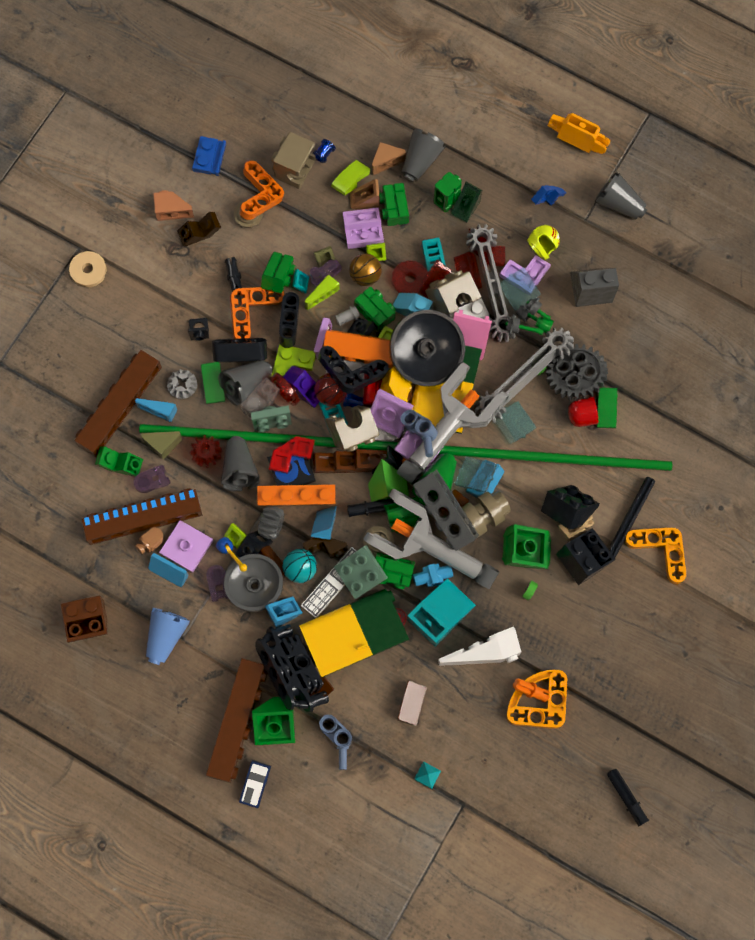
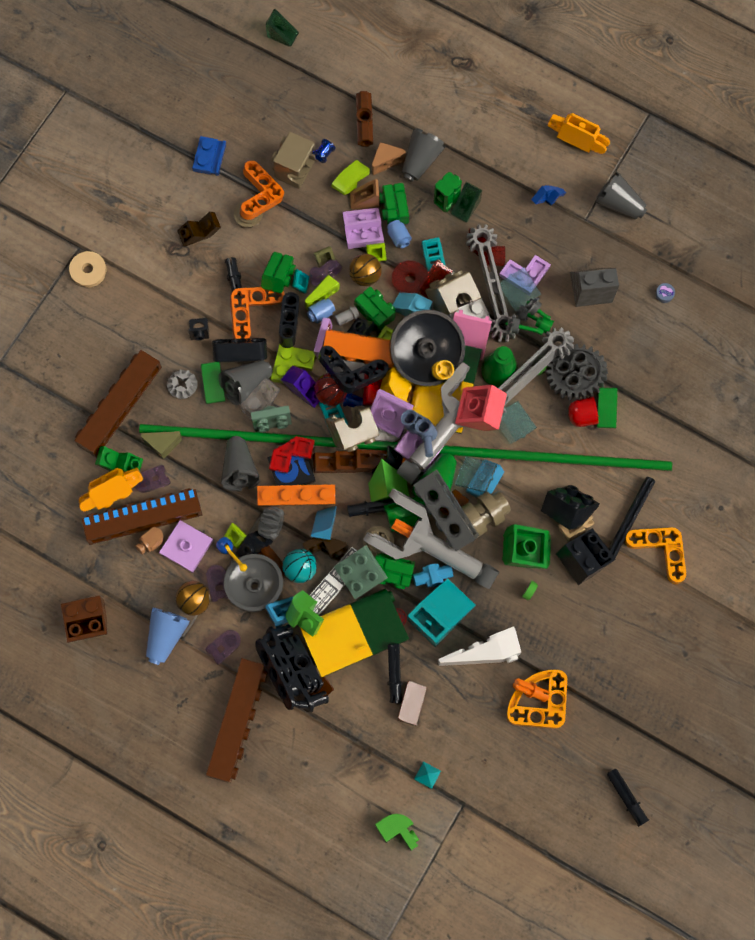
dark azure slope [135,398,177,422] -> none
dark azure slope [149,553,189,587] -> none
nougat slope [154,190,194,221] -> none
clear red gear [190,435,223,468] -> none
slope [239,760,271,808] -> none
green slope [252,697,295,745] -> none
clear red tile [270,373,300,406] -> none
sand blue beam [319,715,352,770] -> none
clear red slope [454,251,482,289] -> none
neon yellow helmet [527,225,560,260] -> none
none -> light orange hinge [79,468,143,512]
none -> pearl gold piece [176,581,211,616]
none -> clear purple plate [205,630,241,665]
none -> clear green slope [266,9,299,47]
none -> bright green brick [285,590,324,637]
none -> medium blue brick [307,298,336,324]
none -> reddish brown piece [356,91,373,147]
none -> bright green brick [375,814,419,851]
none -> medium blue brick [387,220,412,248]
none -> black axle [387,643,403,703]
none -> yellow wheel [432,360,454,380]
none -> coral slope [455,385,507,431]
none -> green cone [481,346,518,388]
none -> sand blue tile [655,283,675,303]

